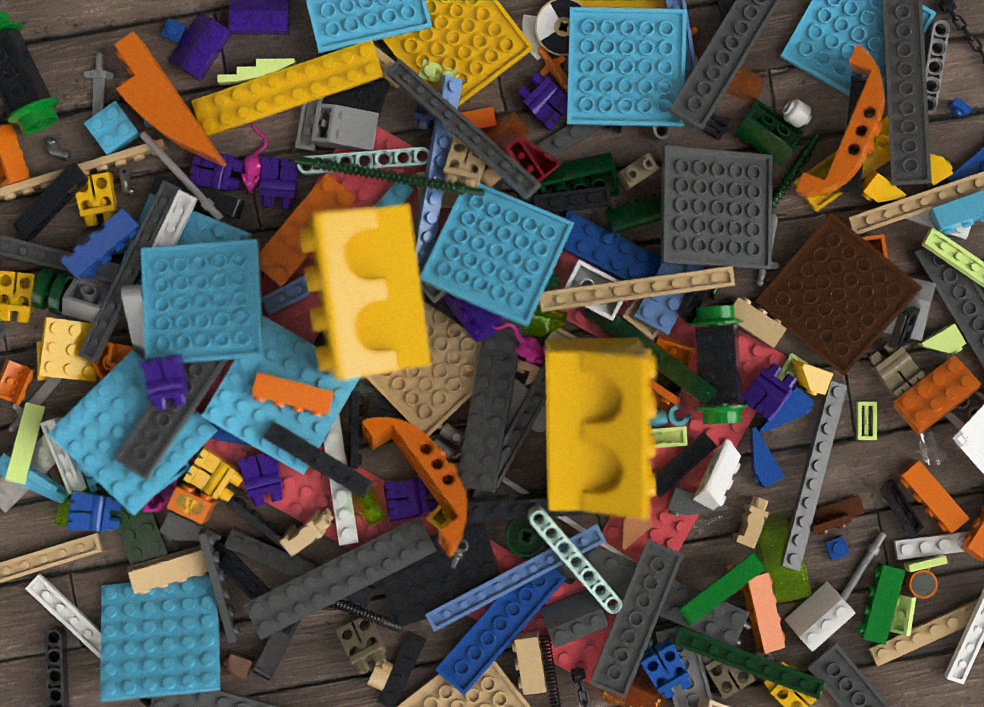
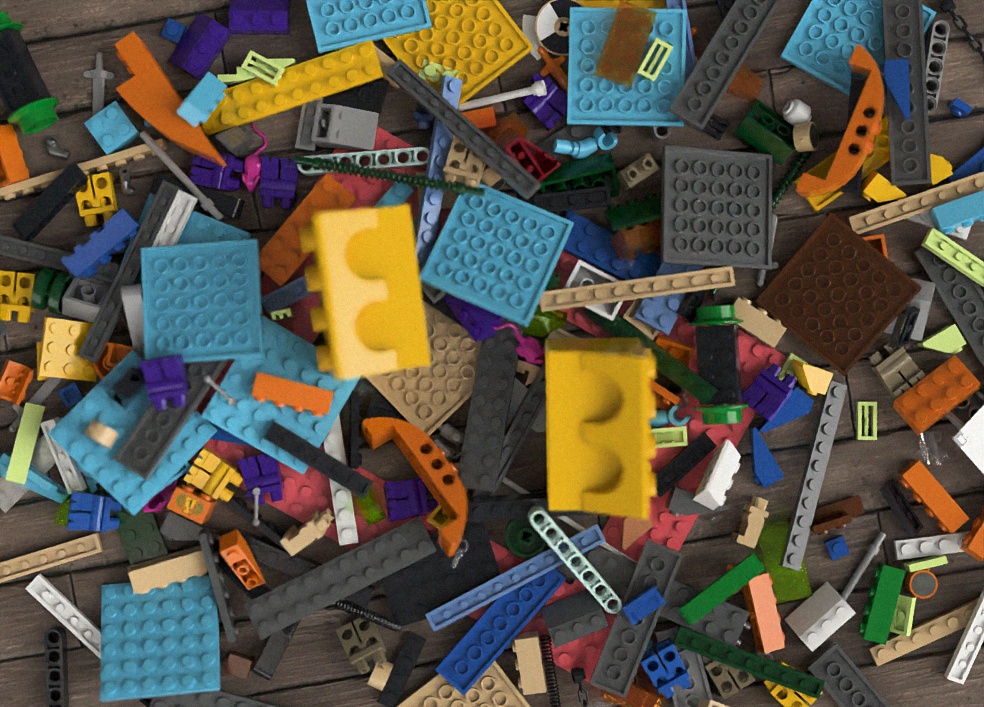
none -> blue plate [58,382,84,408]
none -> tan piece [84,419,118,449]
none -> black torso [110,366,146,409]
none -> medium azure brick [176,71,227,127]
none -> light grey hinge [203,375,236,406]
none -> dark grey slope [216,126,254,158]
none -> orange slope [220,529,265,590]
none -> yellowish green tile [241,50,285,86]
none -> light grey hinge [252,487,261,526]
none -> yellowish green tile [271,308,296,321]
none -> white piece [458,80,547,111]
none -> medium azure piece [553,126,618,159]
none -> clear orange plate [594,0,657,88]
none -> clear orange wedge [610,219,661,261]
none -> blue hinge [622,584,666,624]
none -> yellowish green tile [637,38,673,82]
none -> tan piece [793,122,819,152]
none -> blue slope [880,59,910,121]

